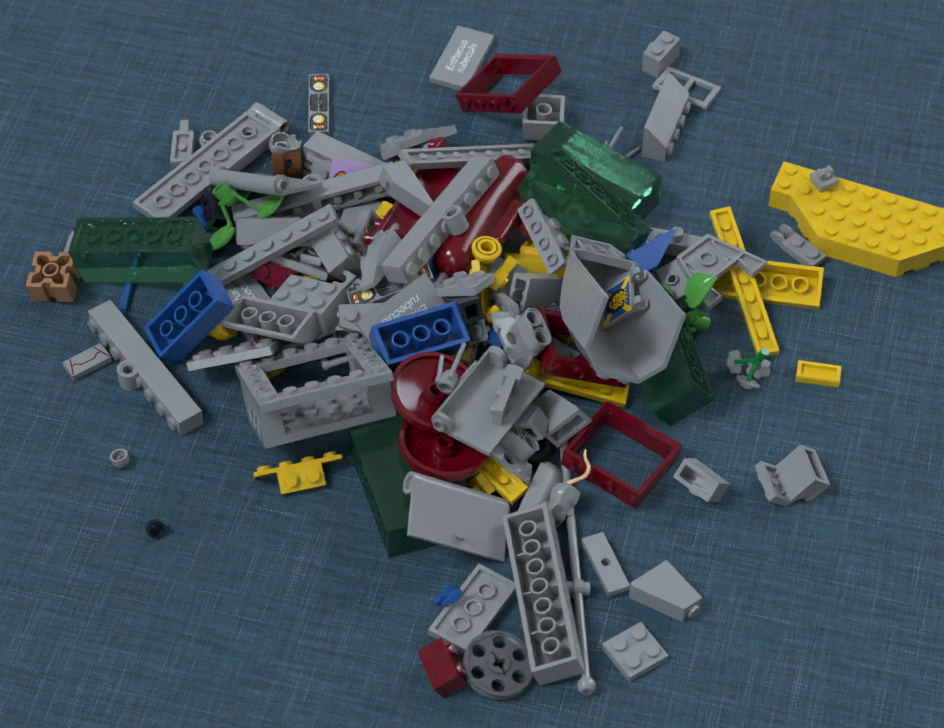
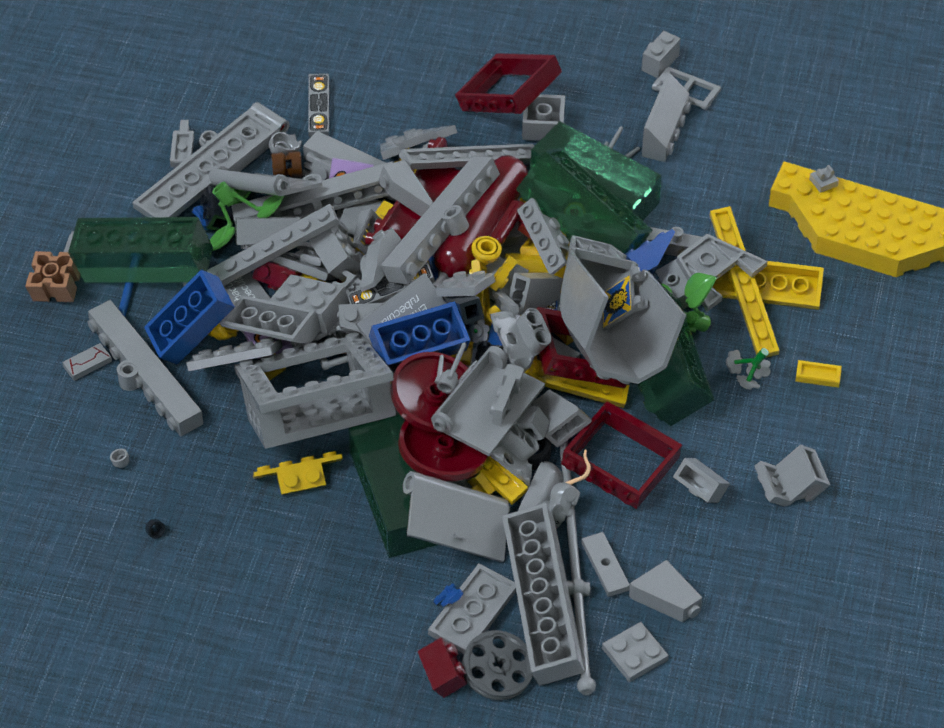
light grey tile [429,26,494,90] -> none
light grey hinge [770,223,827,267] -> none

